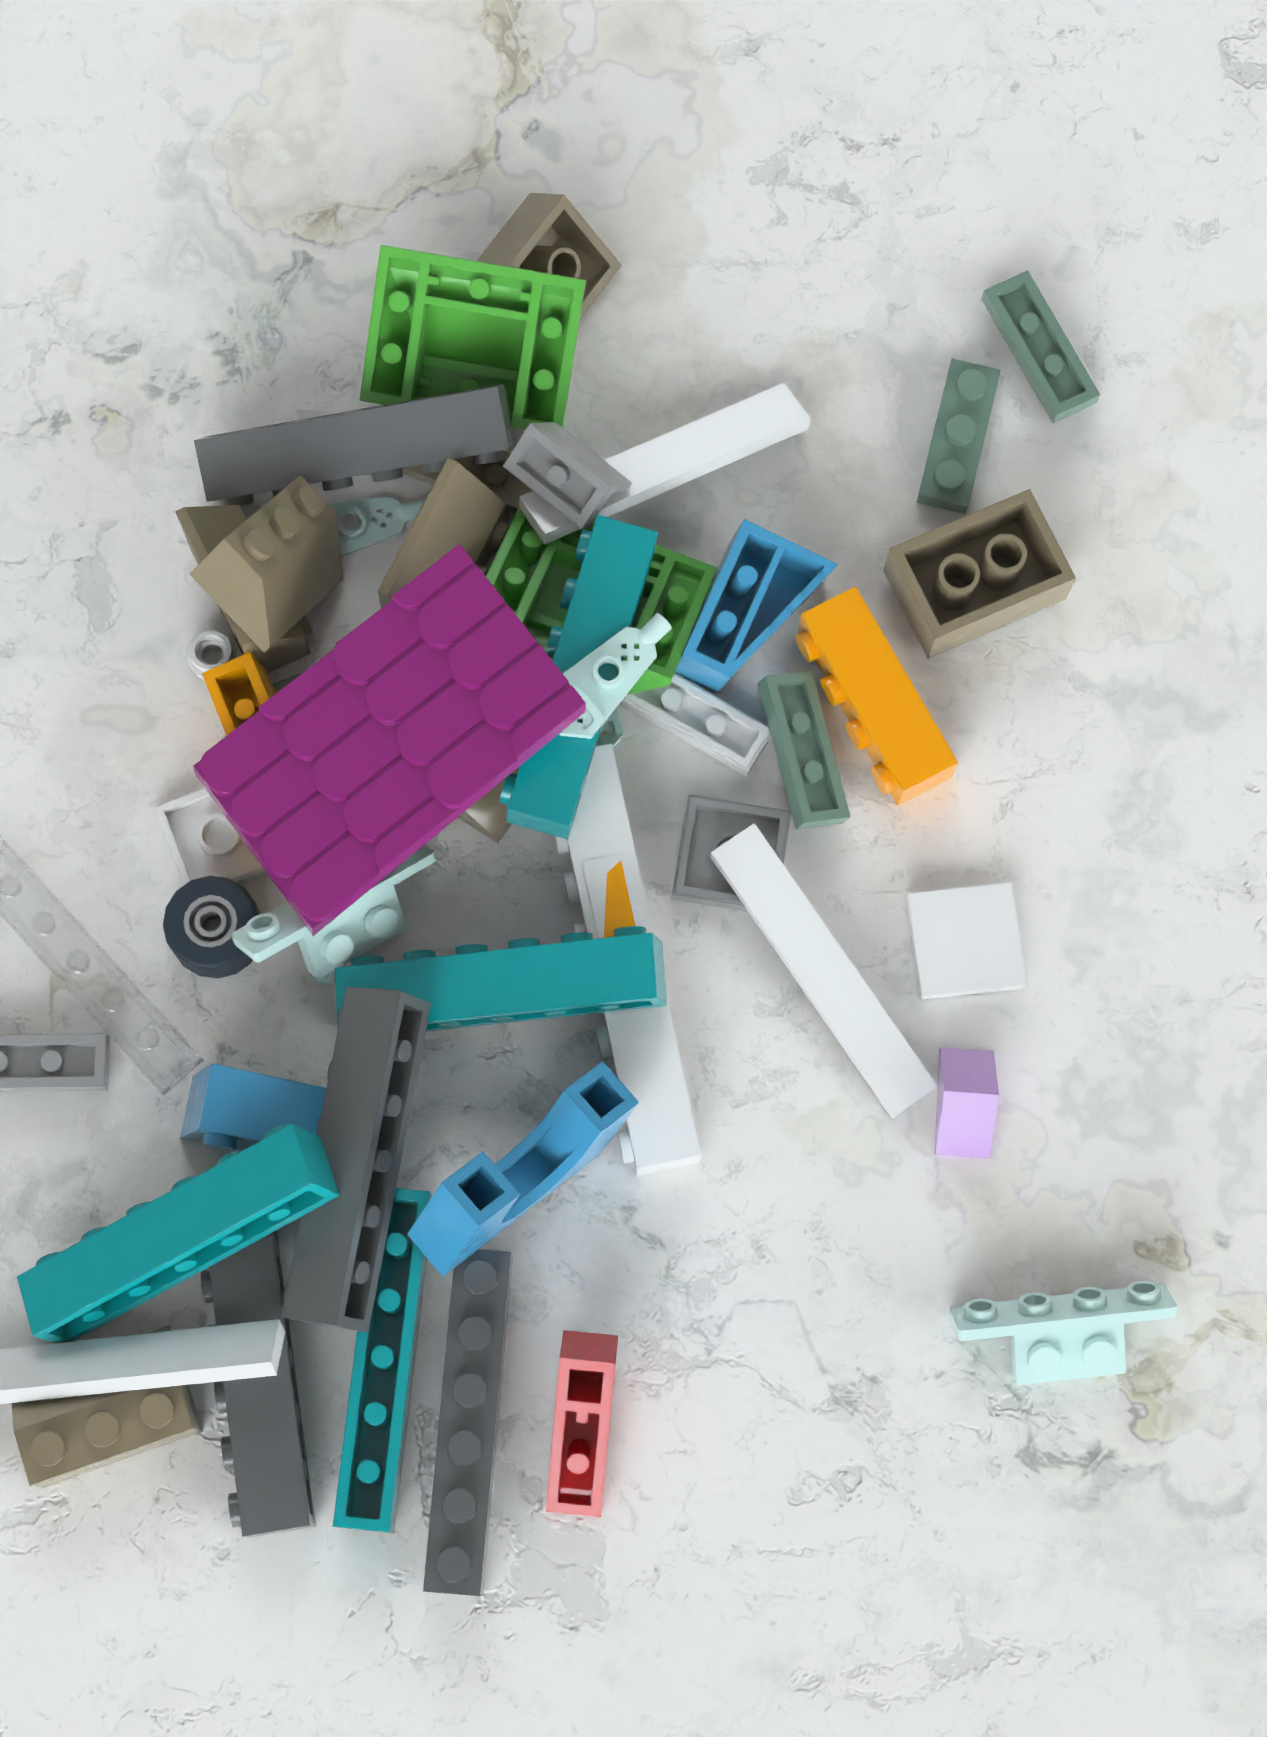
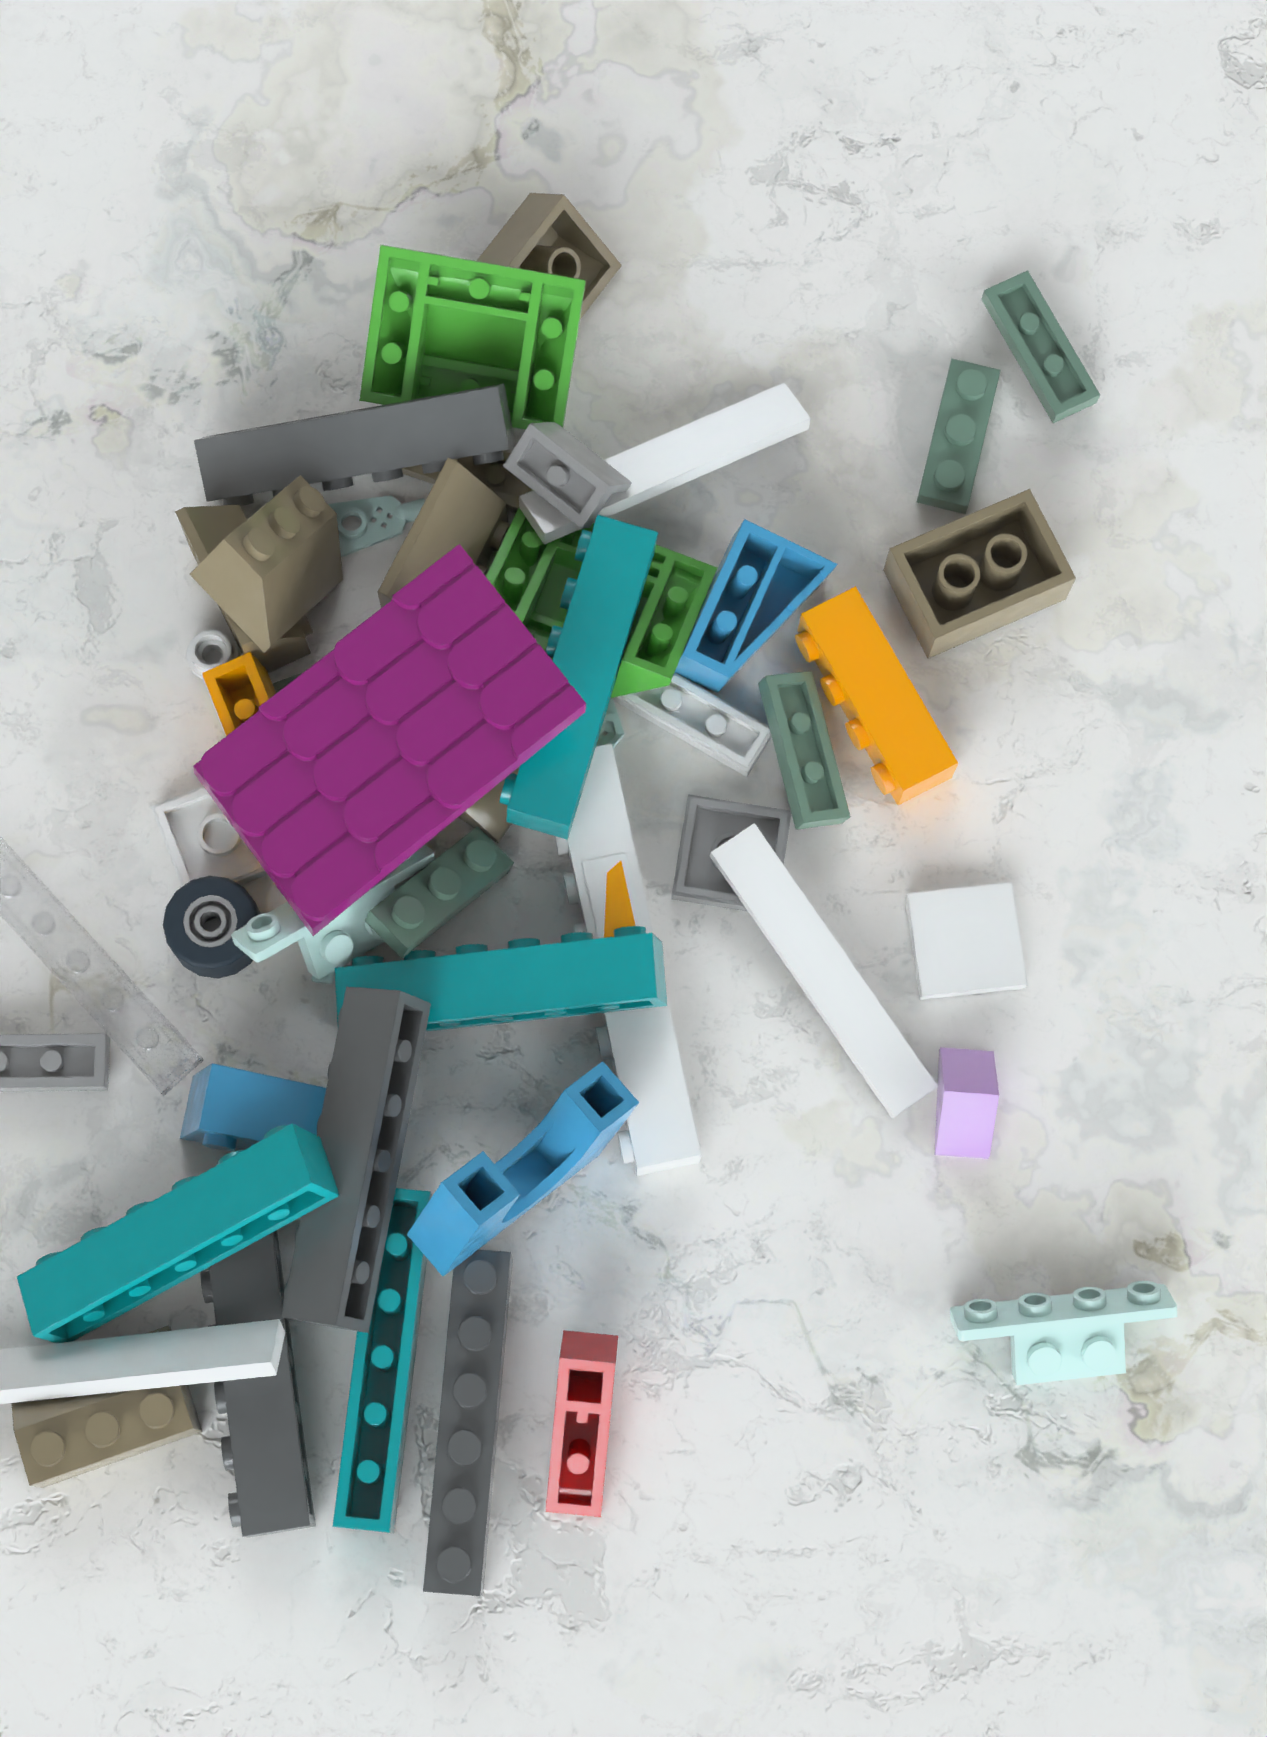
light aqua piece [559,613,671,739] -> none
none -> sand green plate [365,826,514,958]

